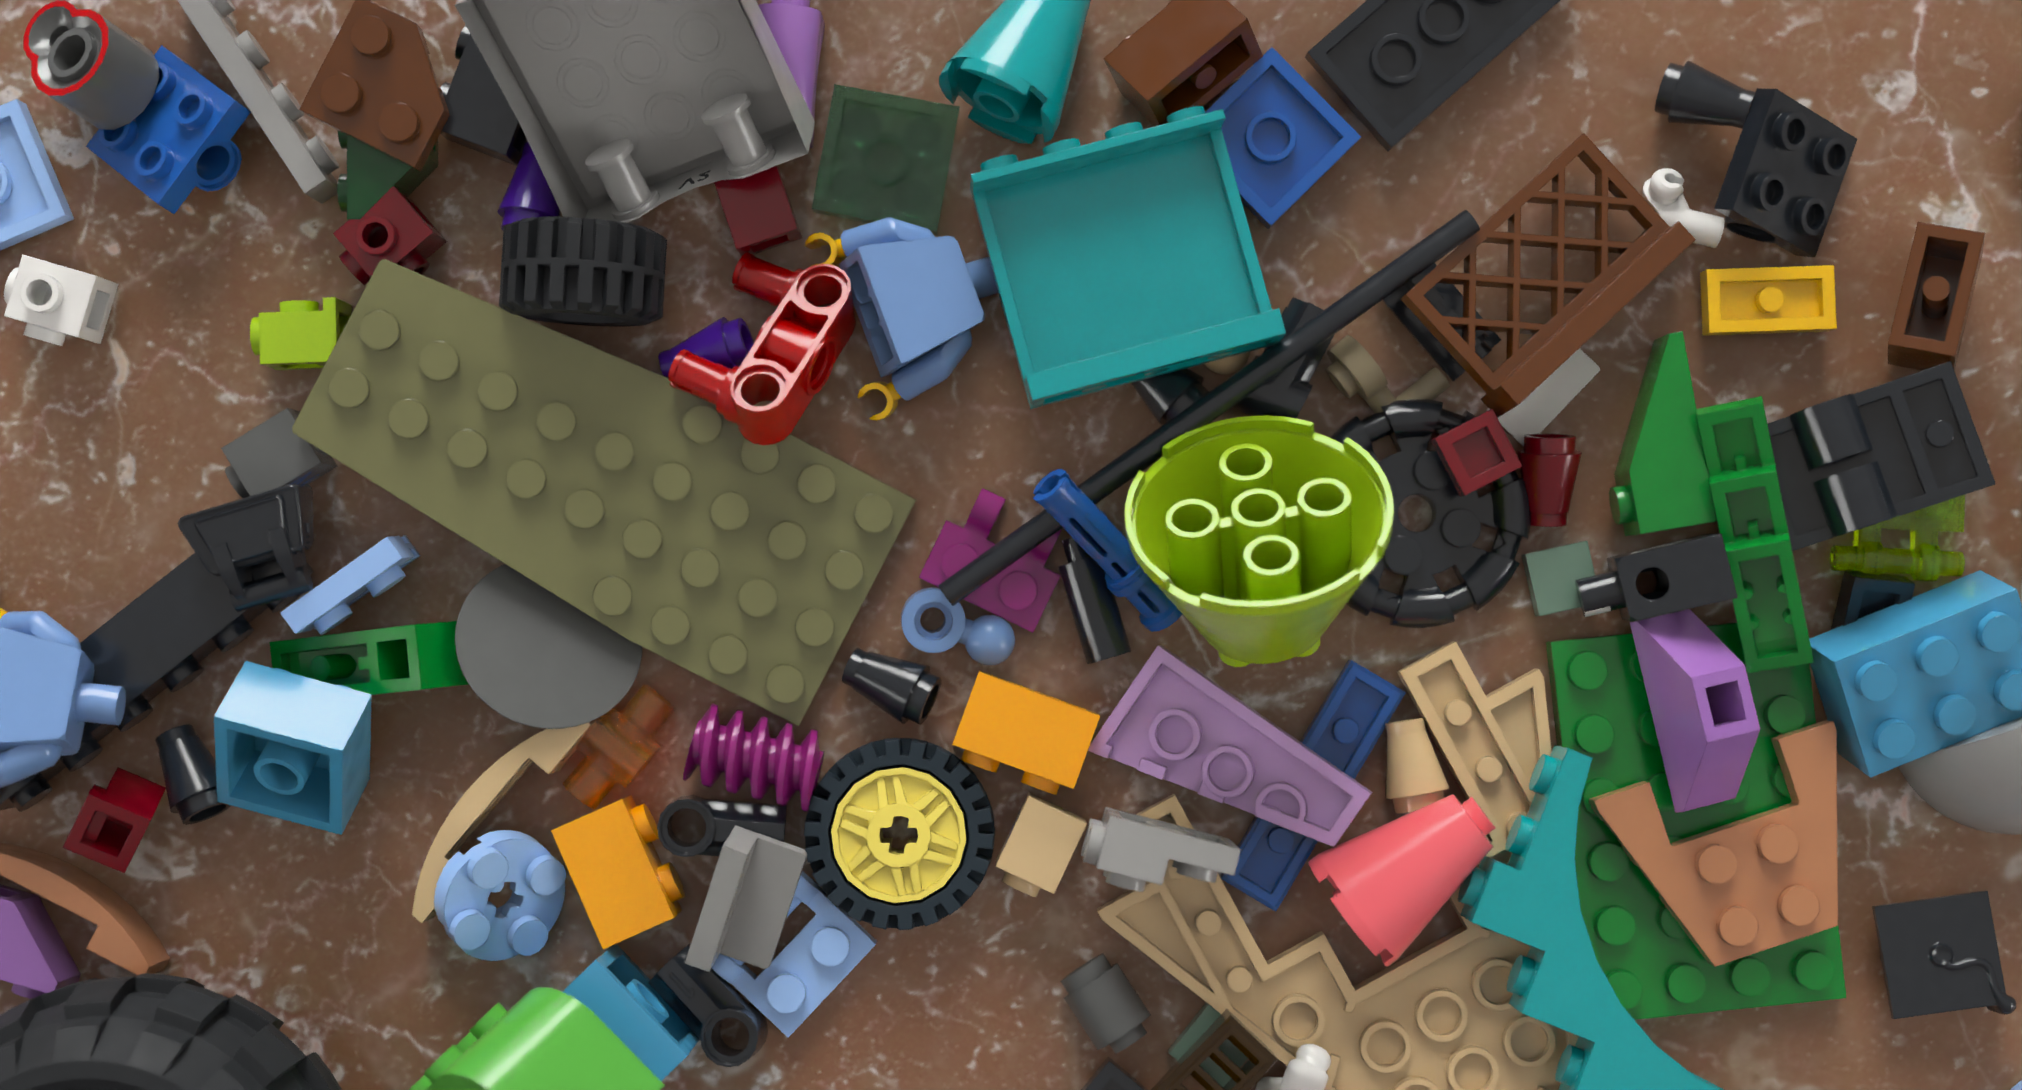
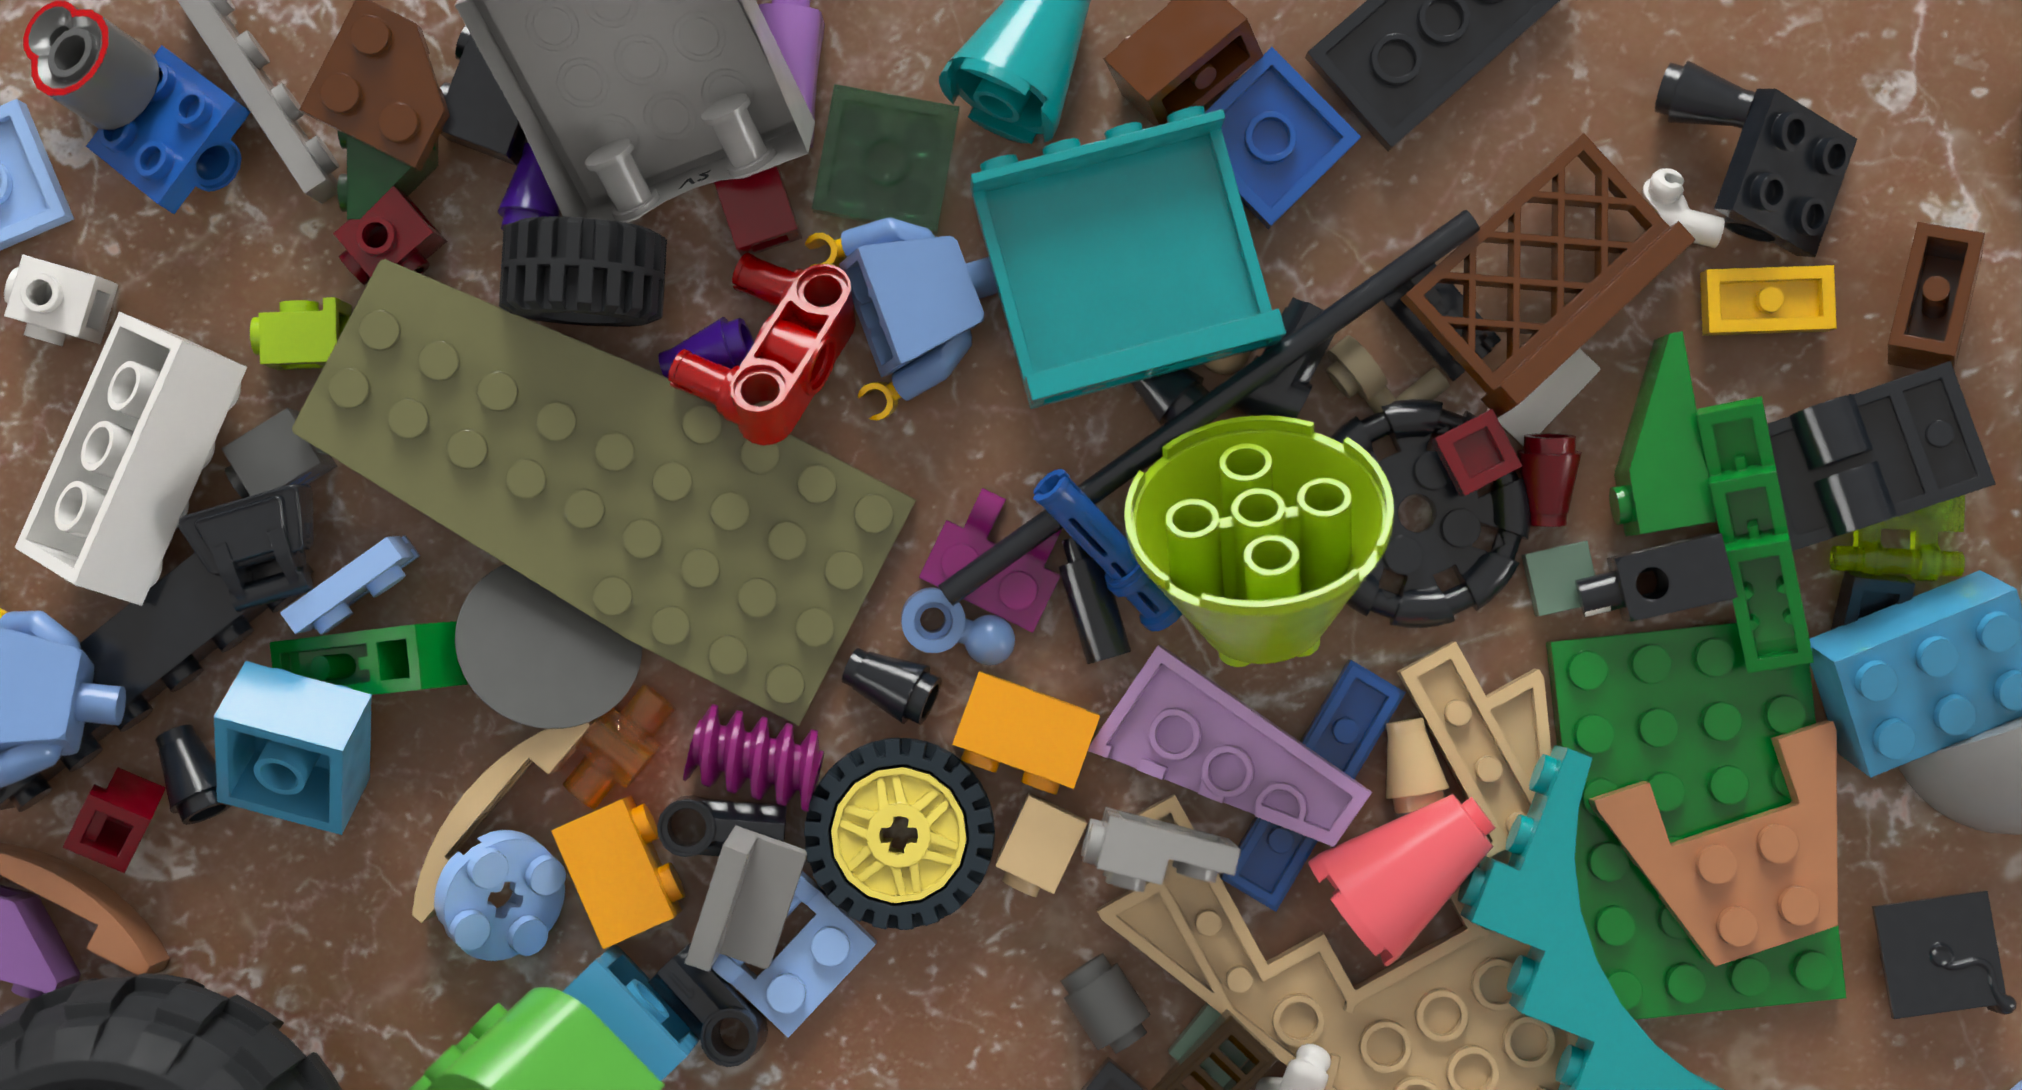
medium lavender slope [1630,609,1760,813] -> none
none -> white brick [15,312,247,606]

